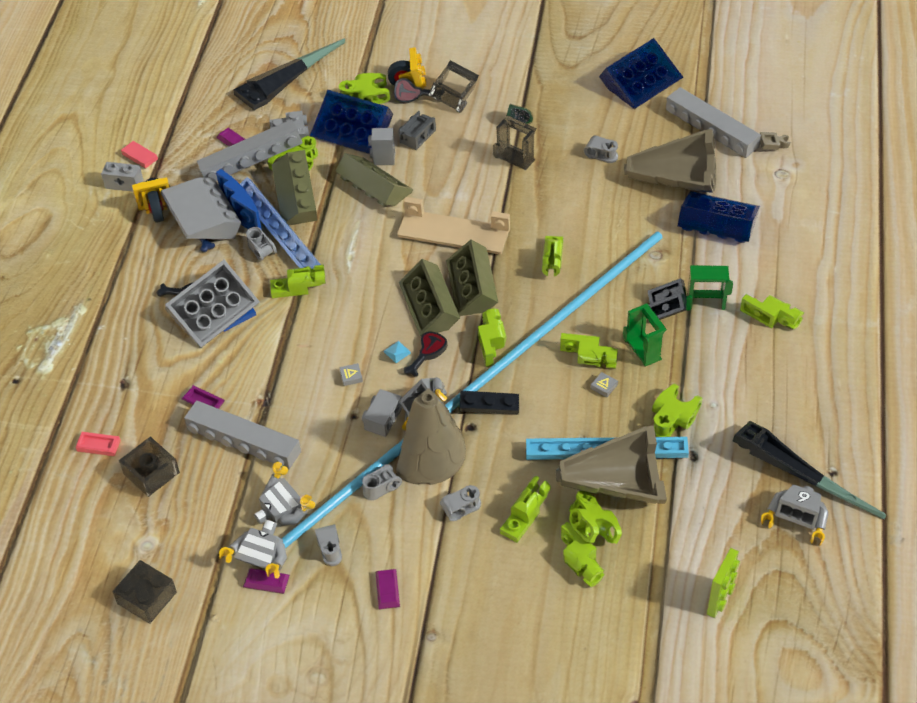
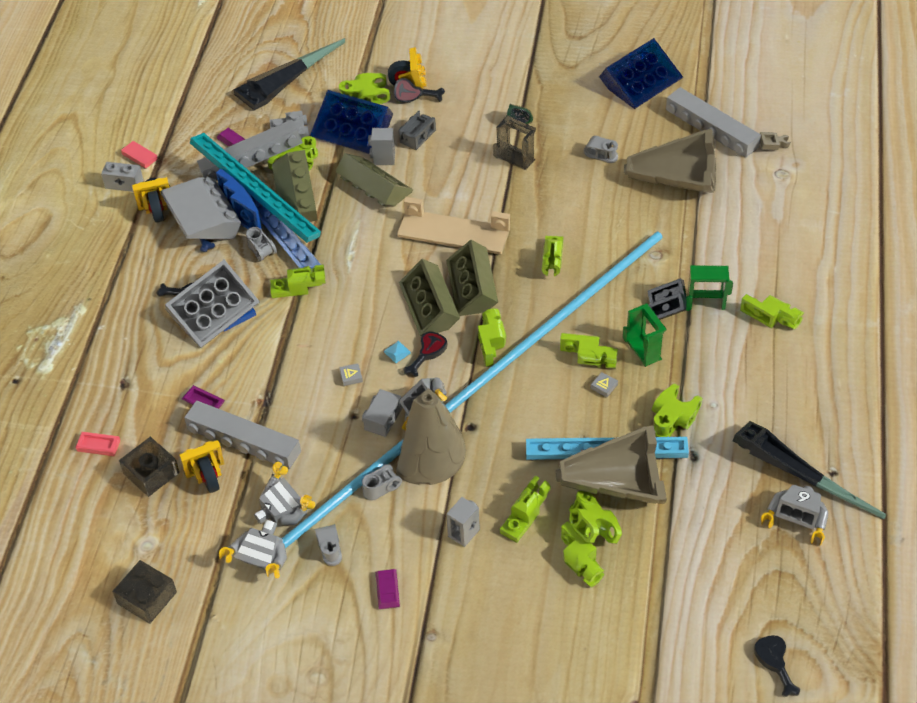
magenta tile [243,568,290,594] -> none
clear smoke piece [429,60,479,113] -> none
light grey piece [440,485,481,521] -> none
black plate [460,391,519,415] -> none
clear blue slope [677,191,760,243] -> none
lime plate [707,548,740,618] -> none
none -> yellow plate [179,440,224,493]
none -> teal plate [190,133,321,243]
none -> light grey brick [447,497,480,547]
none -> black piece [754,635,800,697]

